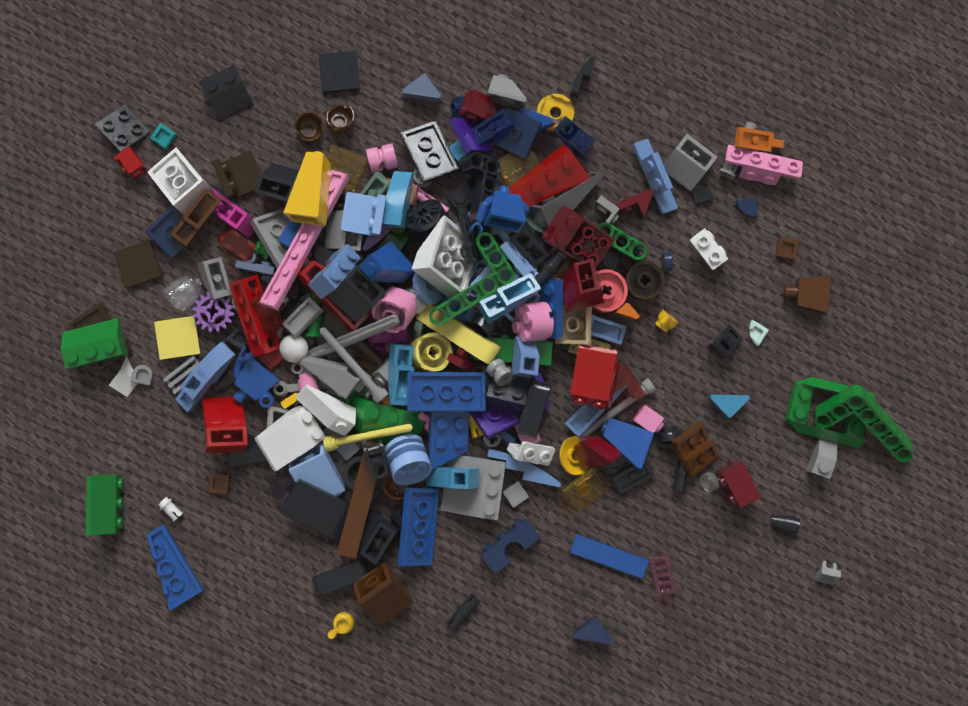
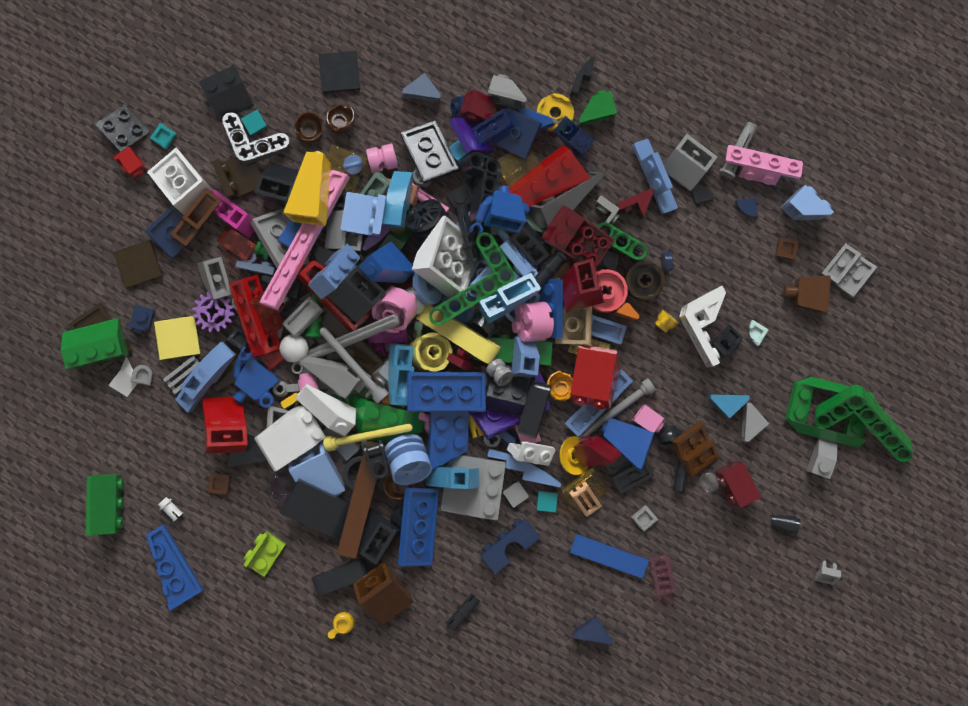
clear helmet [161,274,203,312] -> none
clear red slope [614,363,646,401] -> none
white bracket [690,228,728,270] -> none
orange hinge [734,127,784,152] -> none
none -> dark blue bracket [127,305,155,334]
none -> beam [222,113,290,165]
none -> teal tile [241,110,267,136]
none -> lime bracket [243,531,286,577]
none -> medium blue tile [343,155,364,174]
none -> teal tile [536,491,558,512]
none -> light orange hair [547,371,573,401]
none -> light nougat tile [569,482,602,517]
none -> green slope [578,90,617,126]
none -> light grey tile [631,505,658,532]
none -> white bracket [679,286,726,367]
none -> light grey slope [741,403,769,442]
none -> light blue slope [781,185,834,220]
none -> light grey slope [822,243,877,298]

